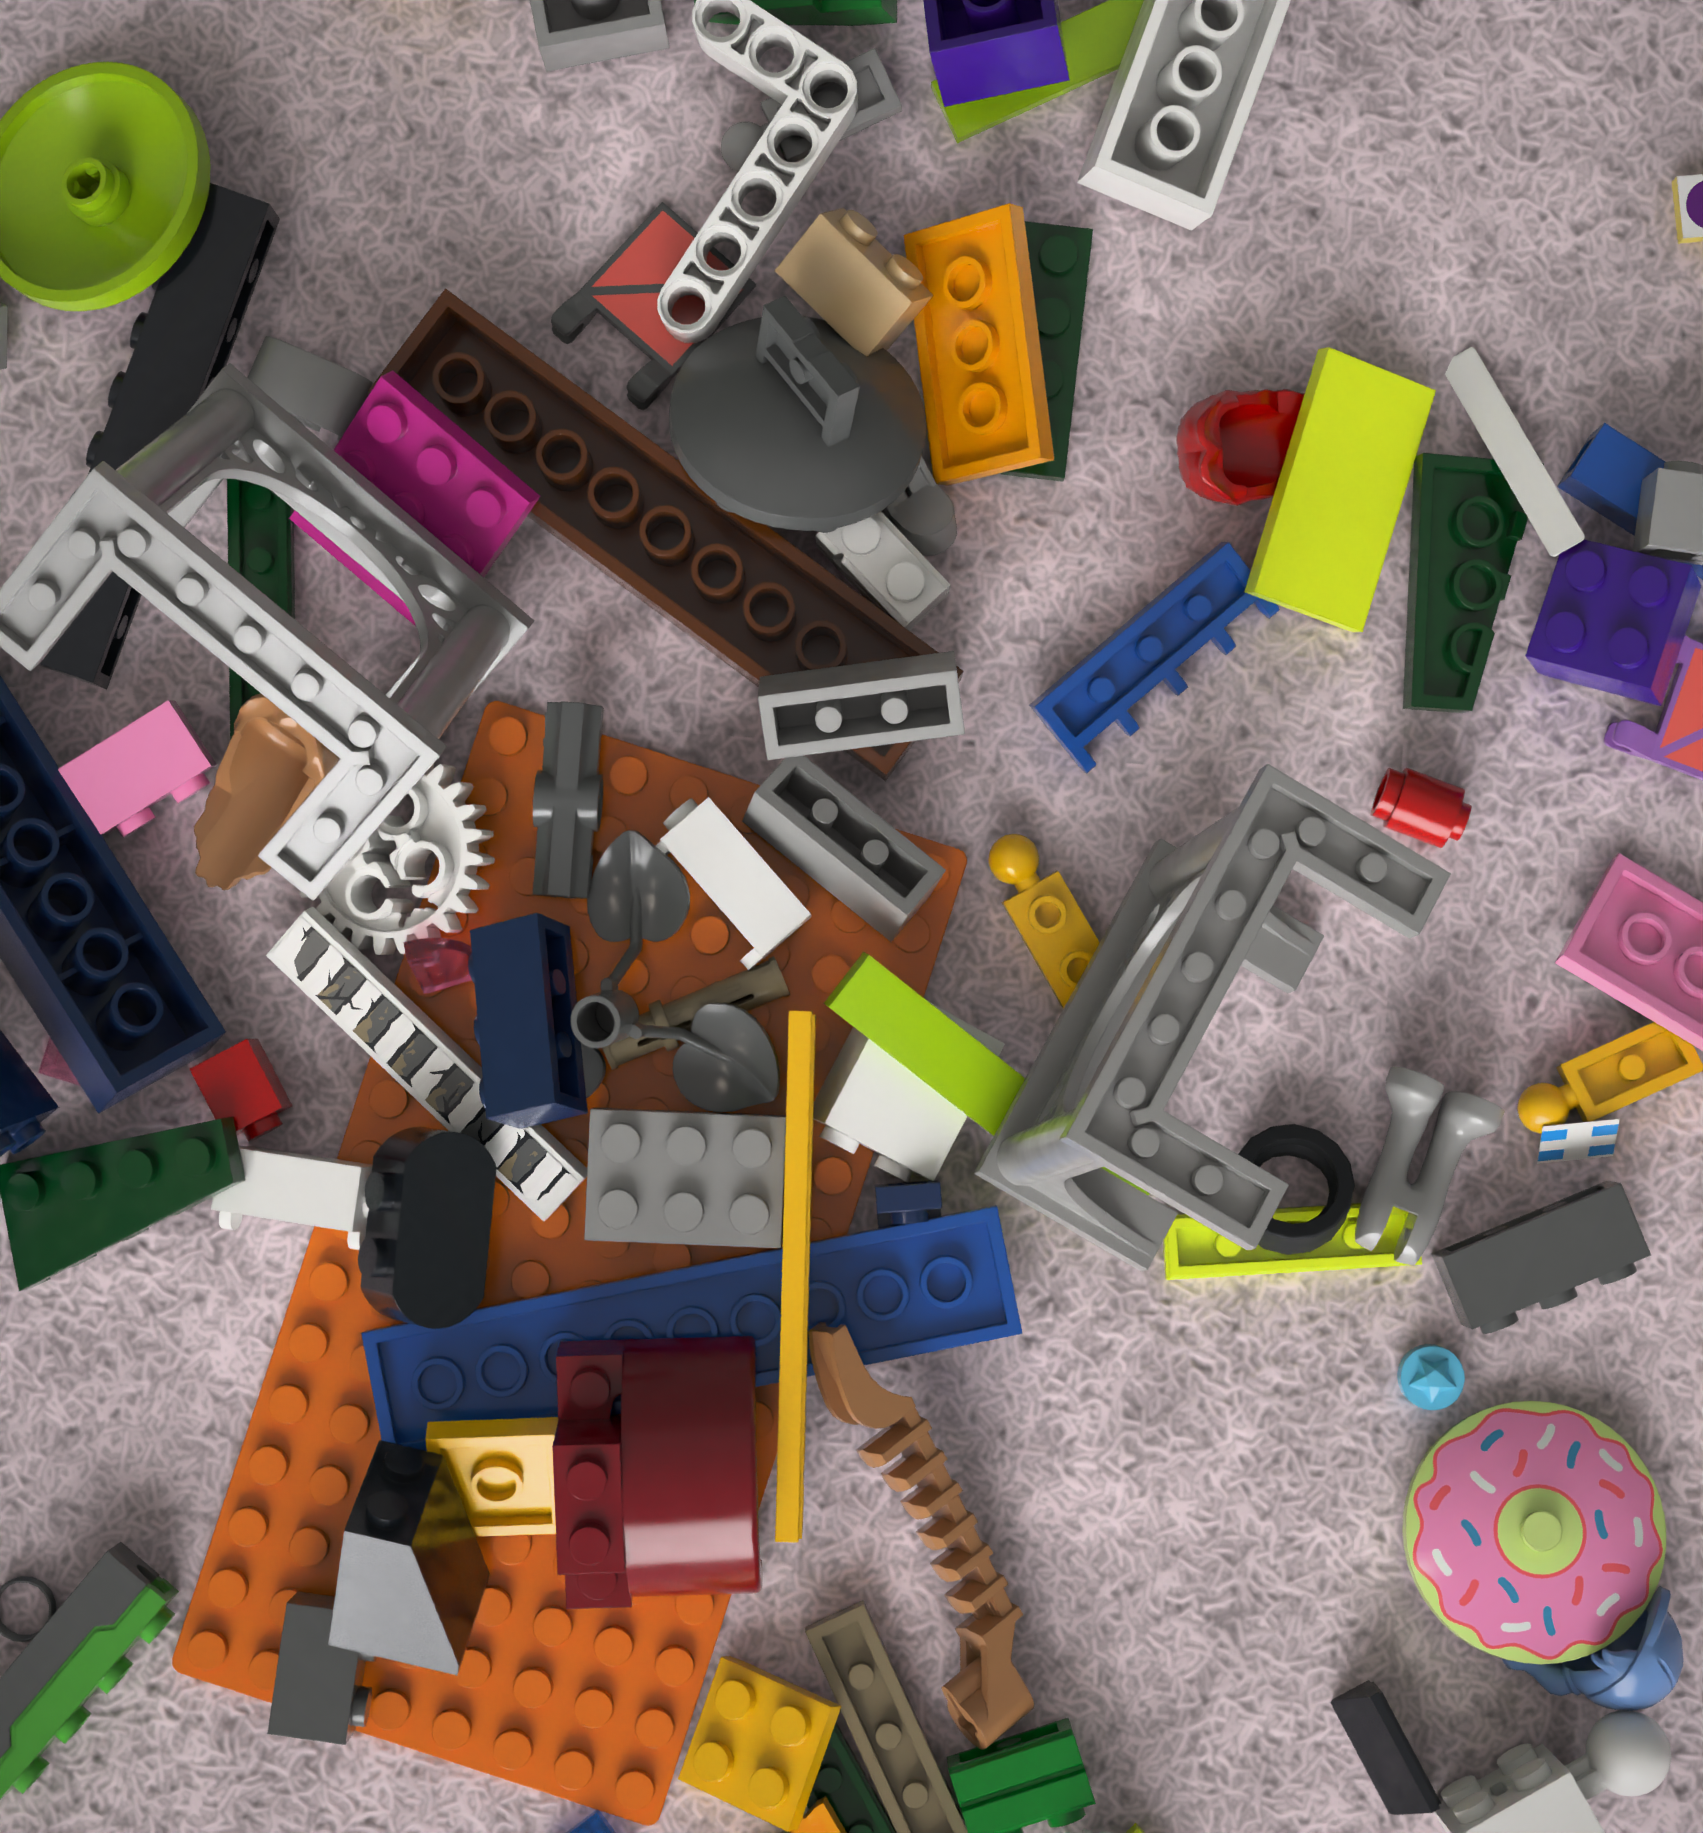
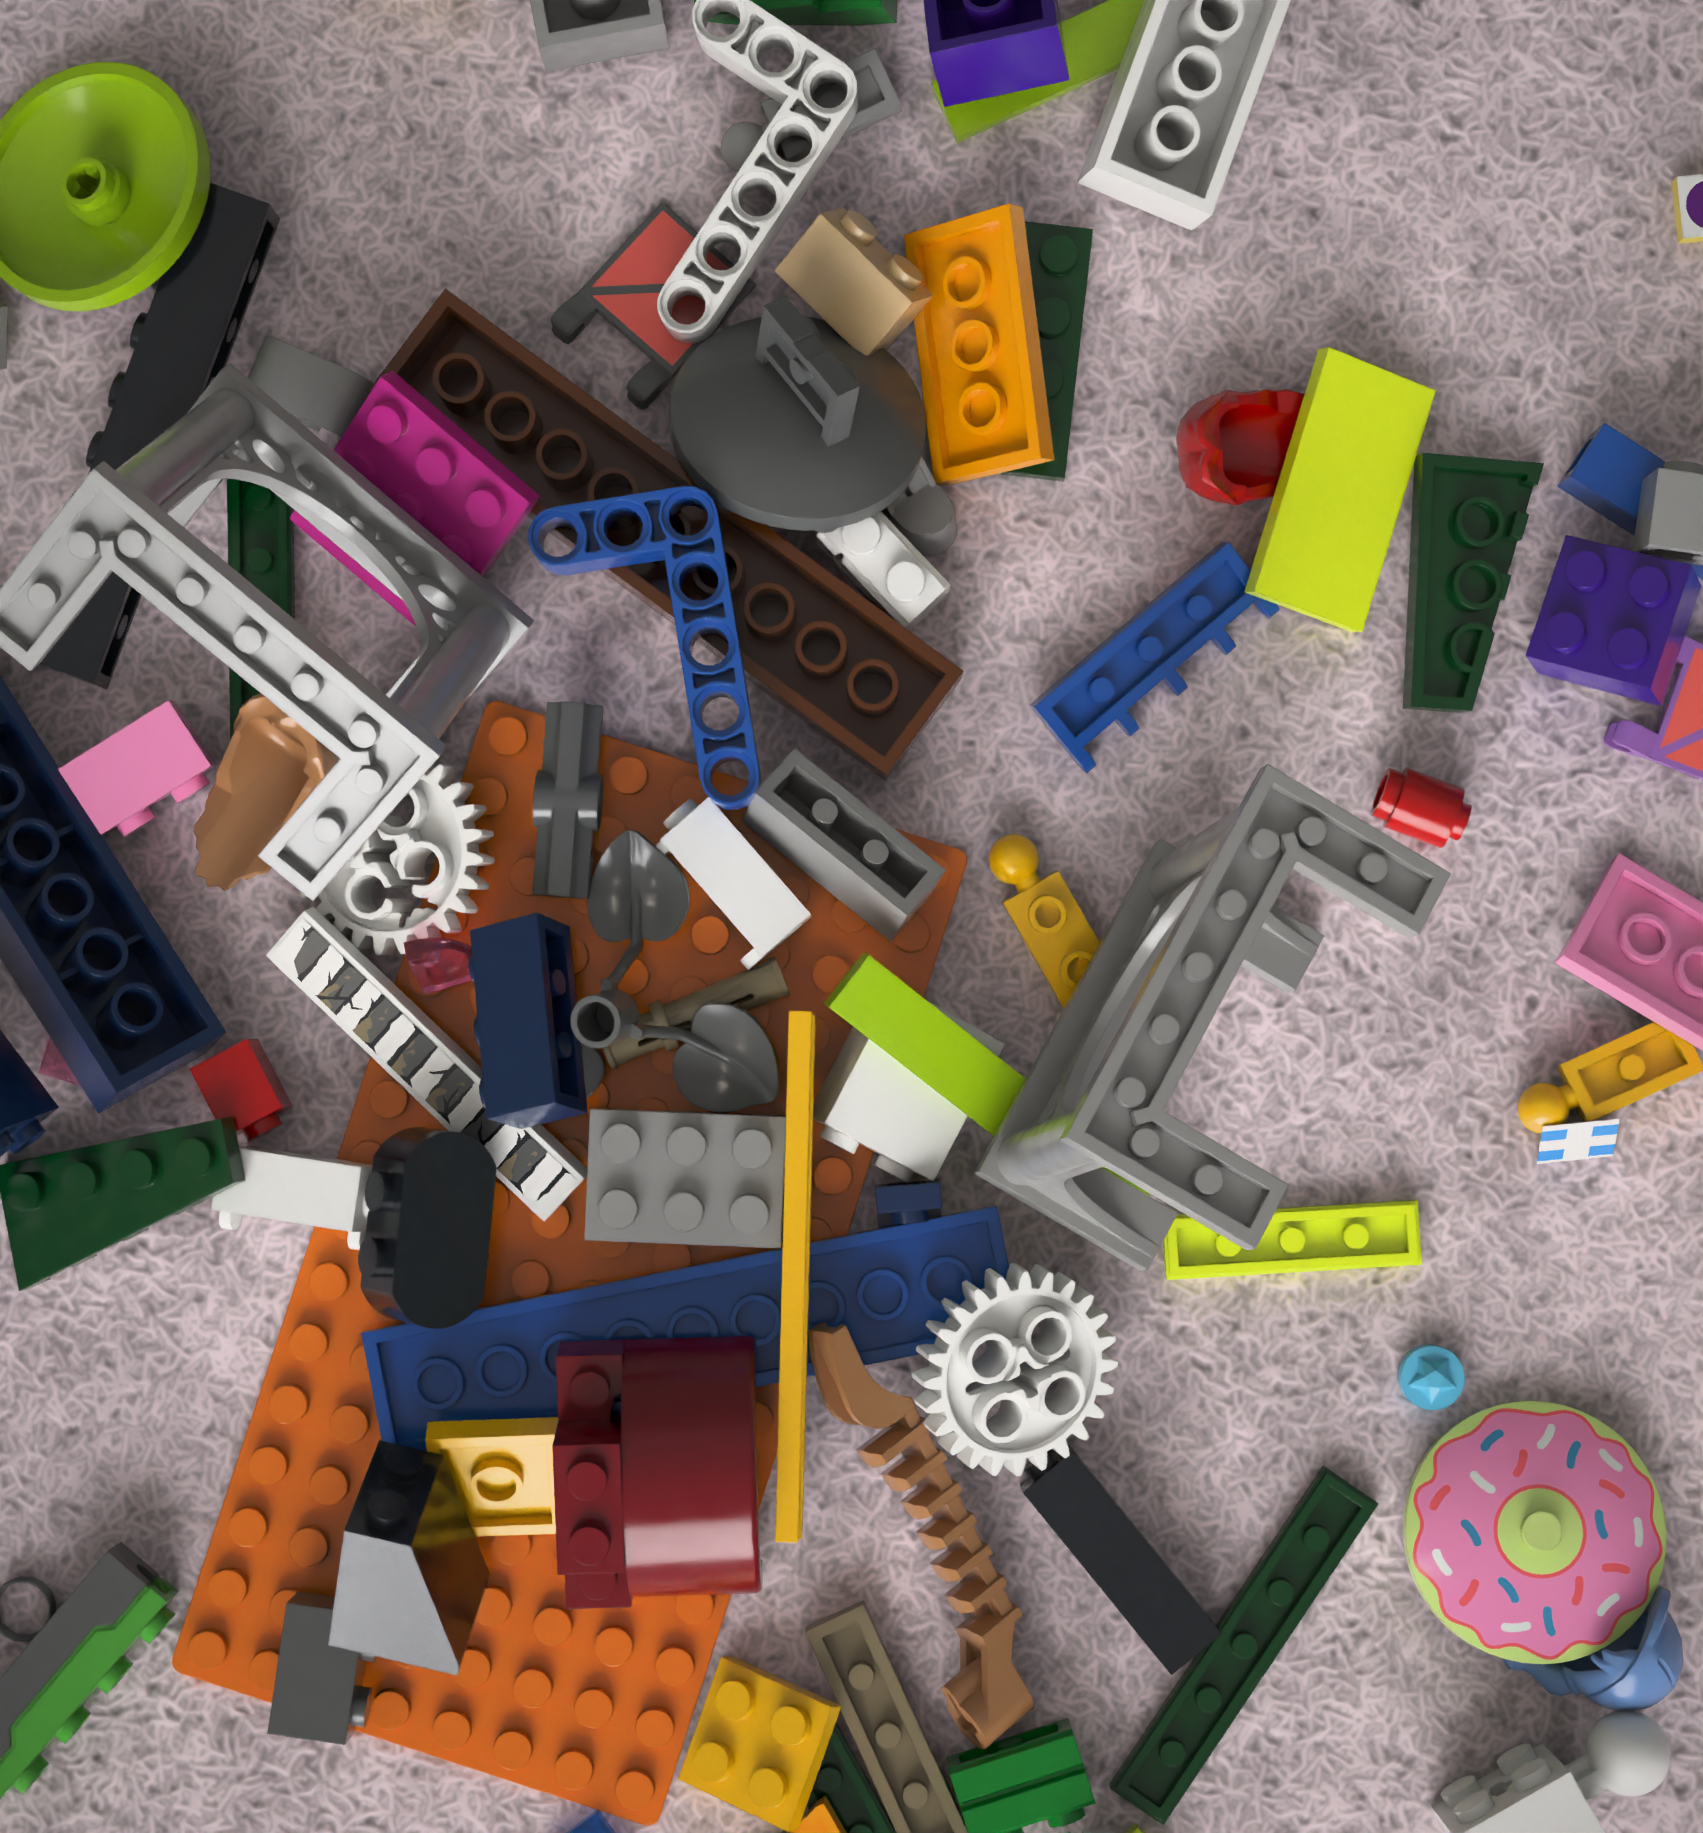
light grey brick [758,651,965,760] -> none
black tyre [1238,1124,1355,1255] -> none
black slope [1330,1680,1441,1815] -> none
light grey piece [1355,1066,1505,1265] -> none
dark grey brick [1431,1181,1651,1334] -> none
white sticker [1445,347,1585,557] -> none
none -> blue beam [528,486,761,810]
none -> white gear [912,1263,1118,1476]
none -> black brick [1020,1444,1222,1675]
none -> dark green tile [1109,1465,1379,1825]

